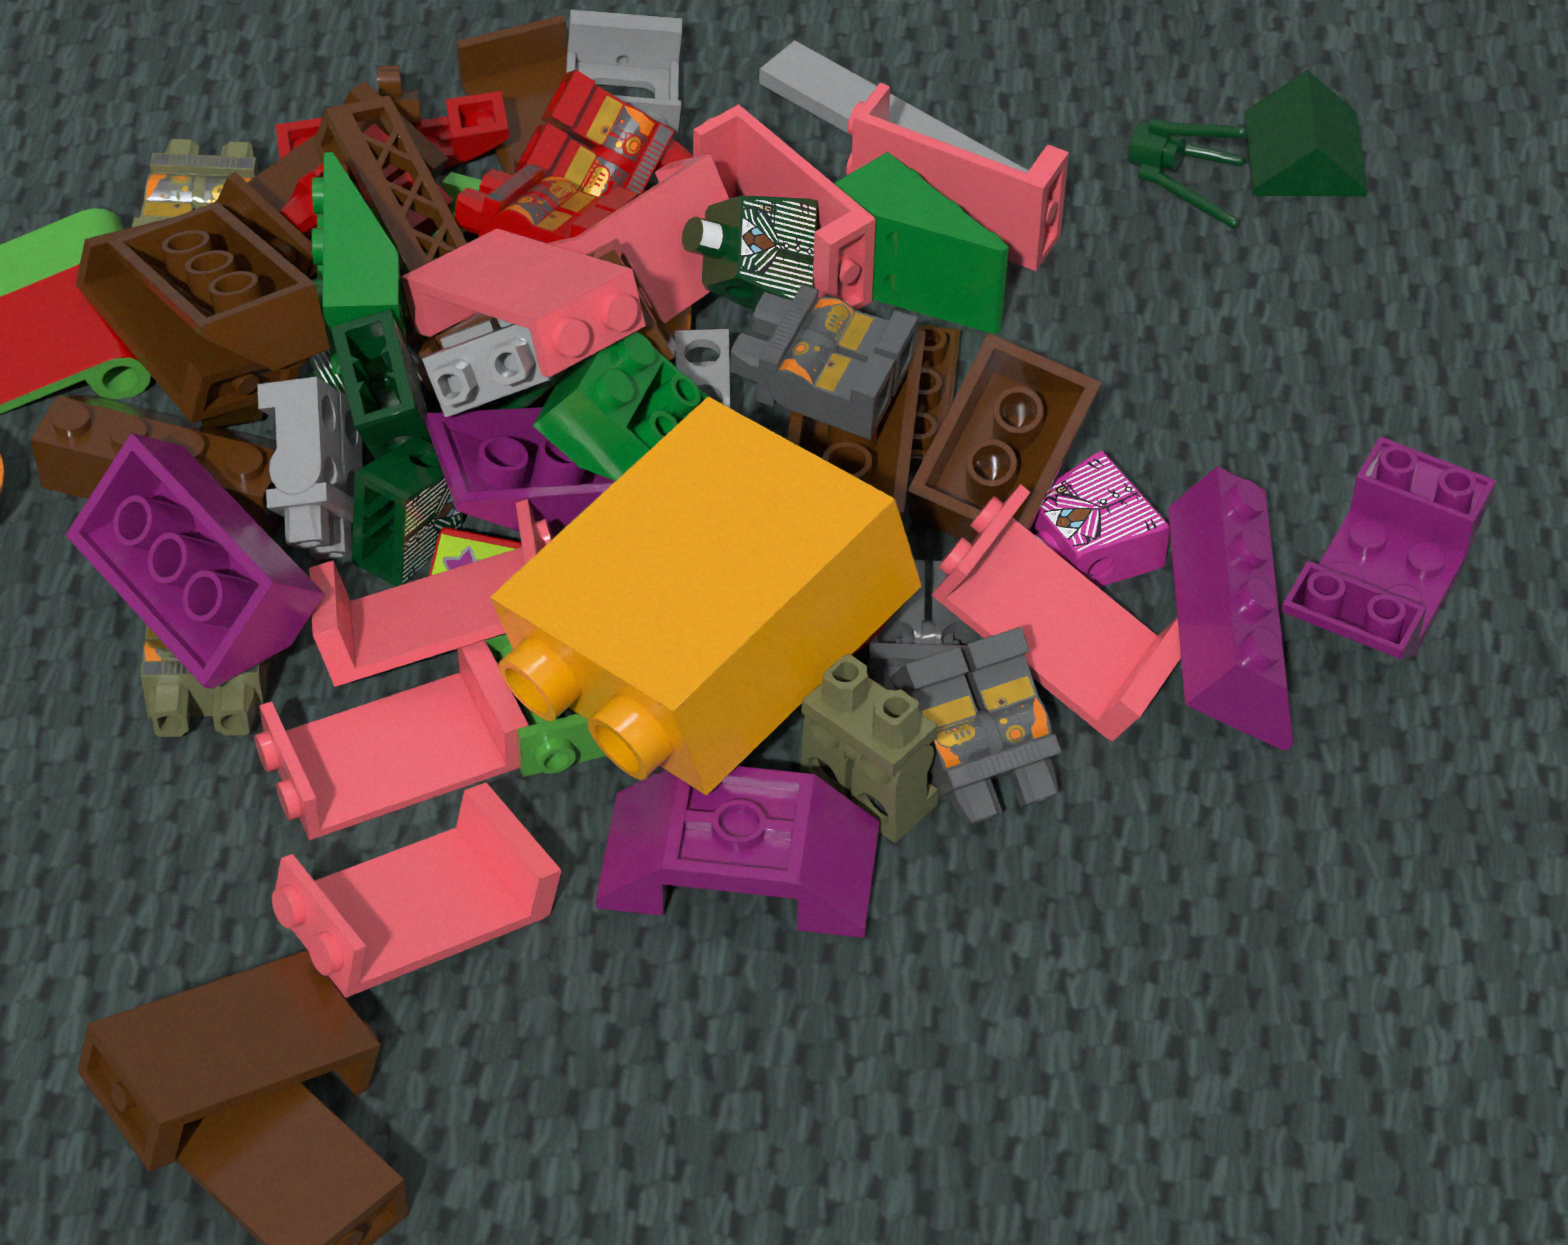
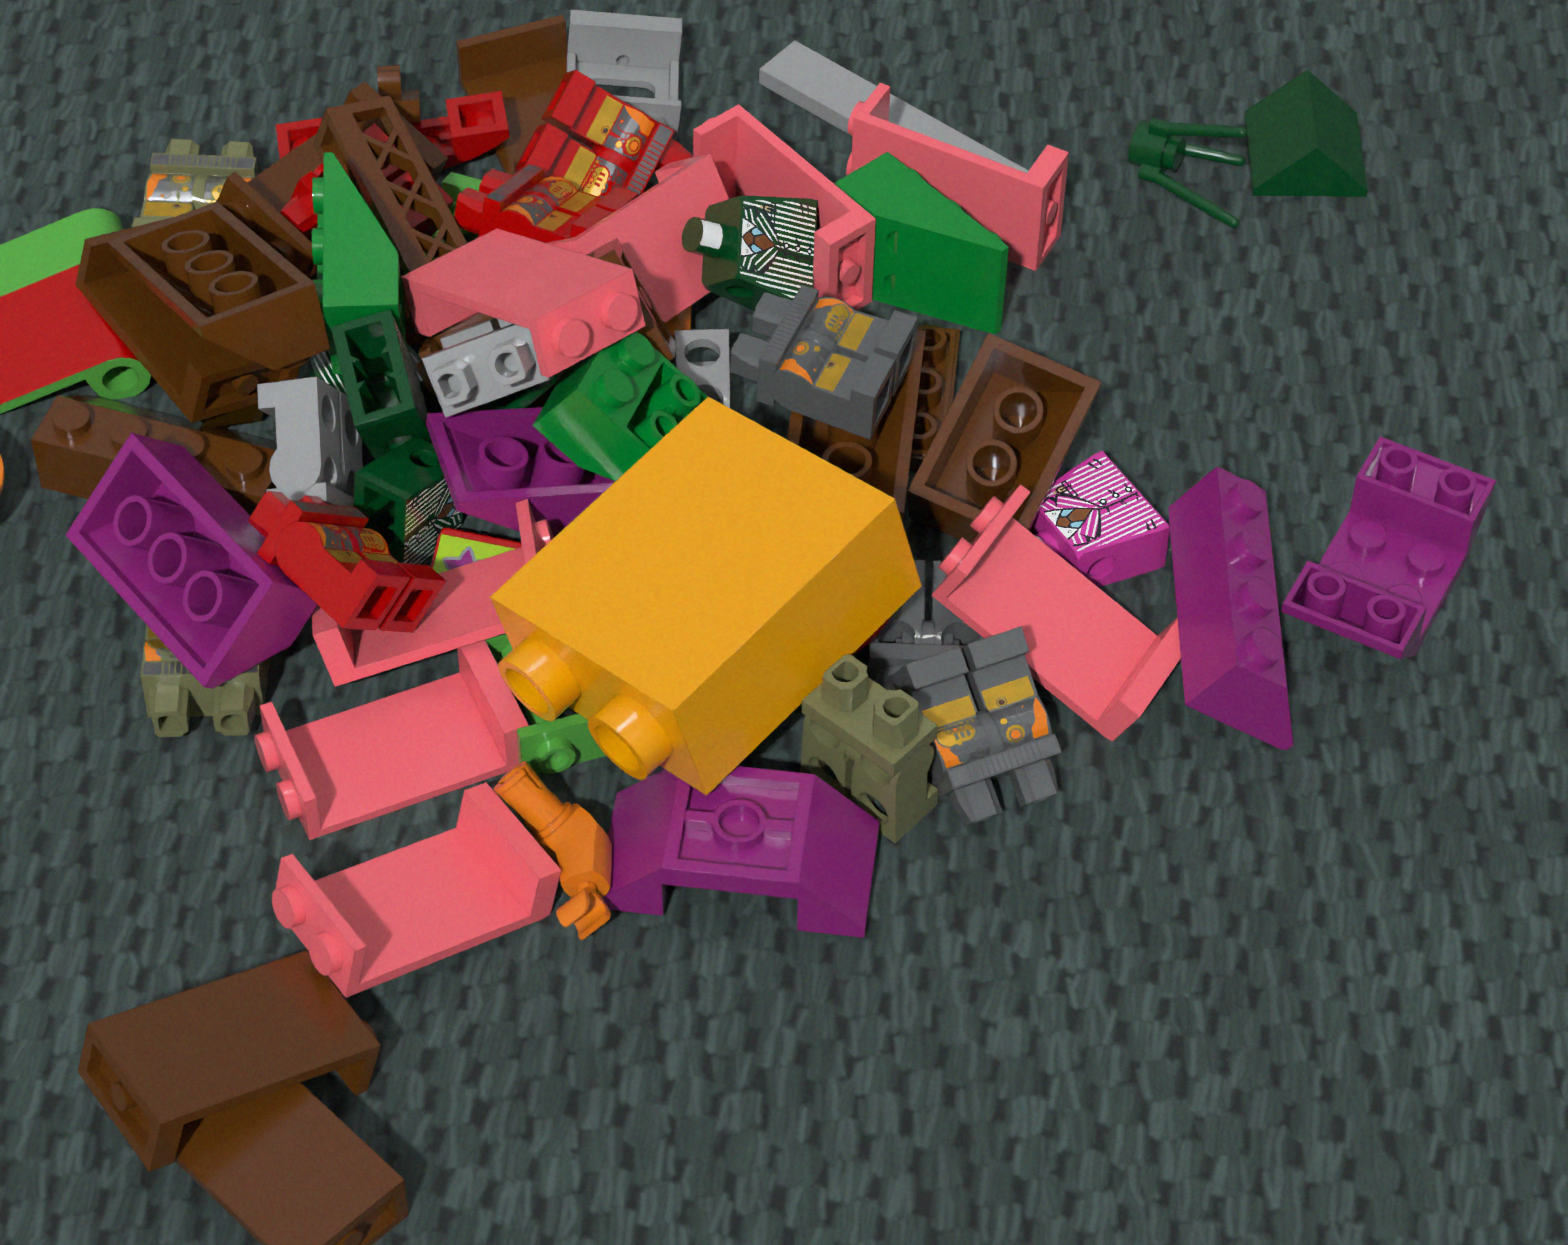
none -> red hips [249,491,446,633]
none -> orange arm [493,761,612,941]

